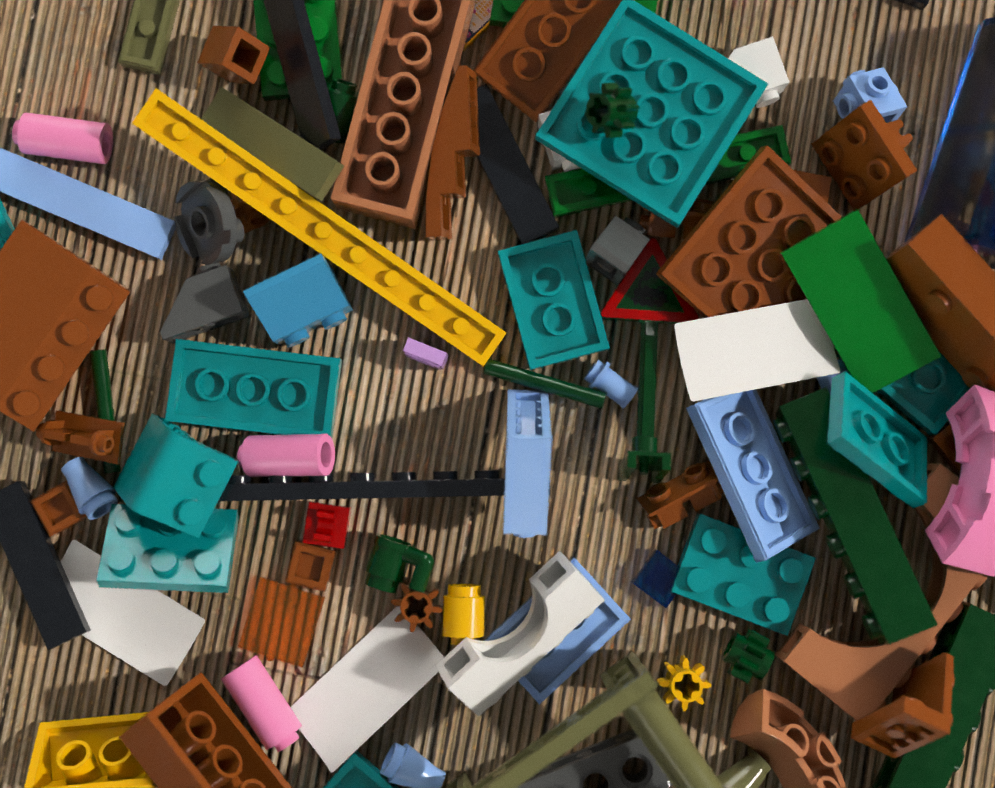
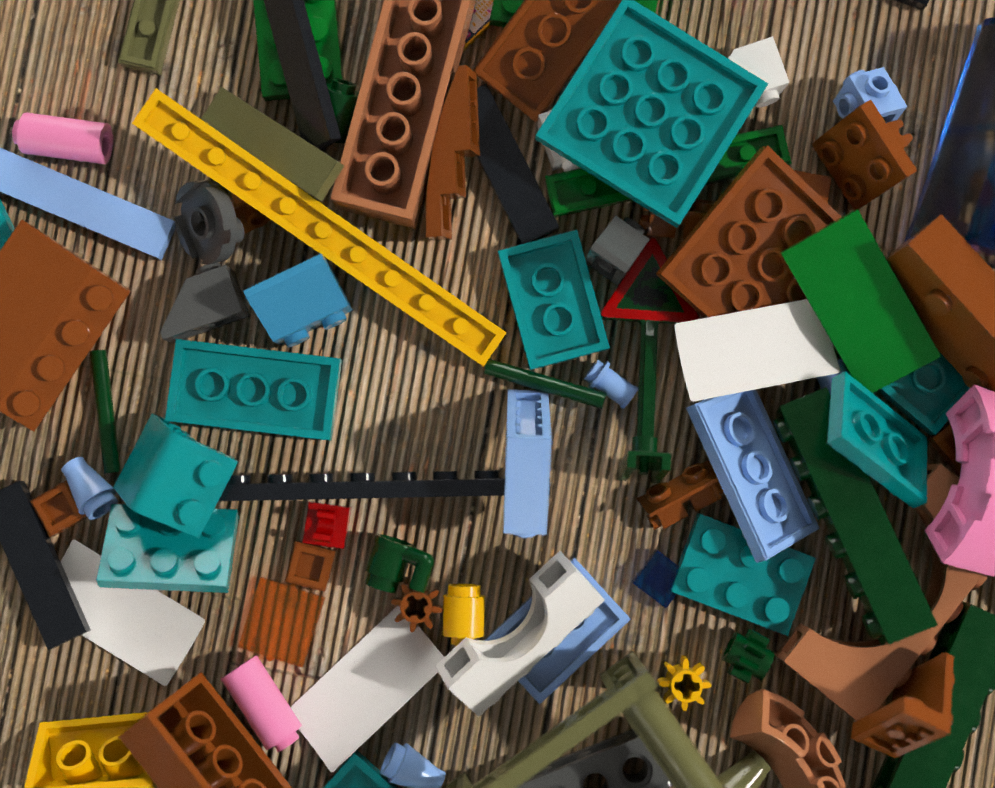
dark orange hinge [36,410,125,464] -> none
dark orange brick [197,26,270,85] -> none
bright pink brick [237,434,335,477] -> none
lavender tile [403,337,449,371] -> none
dark green gear [585,83,640,138] -> none

